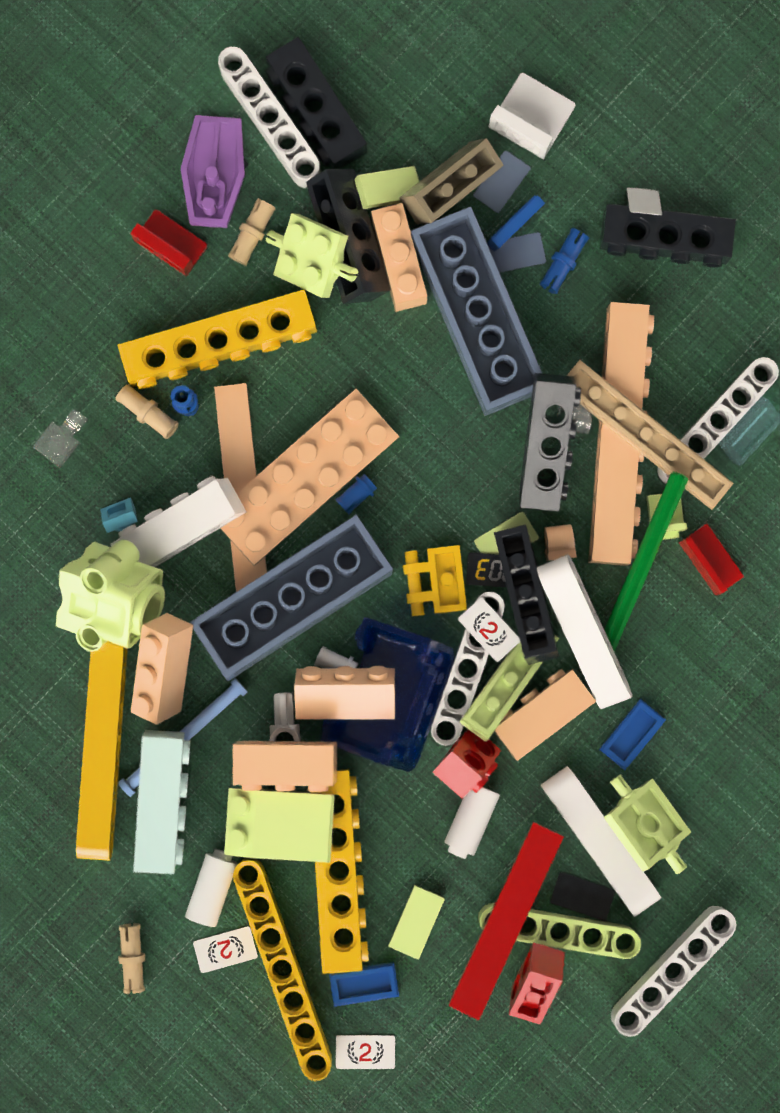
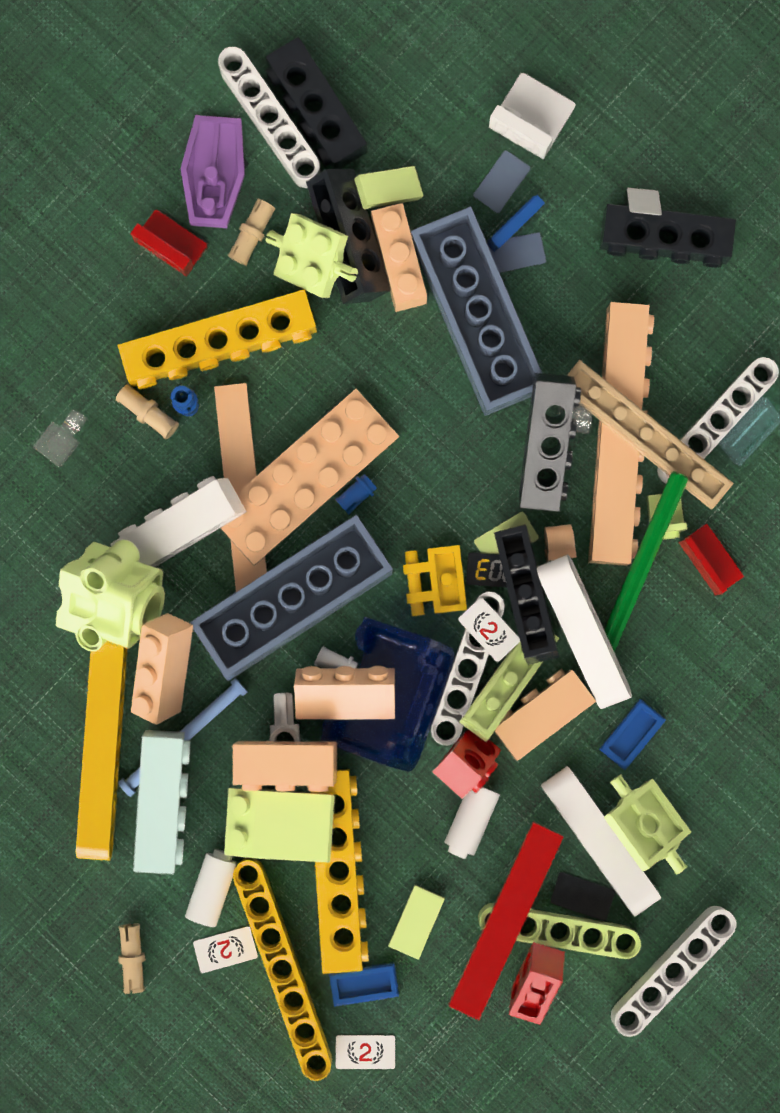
medium azure plate [100,497,138,533] -> none
dark tan brick [399,138,504,224] -> none
blue pin [539,228,589,294] -> none

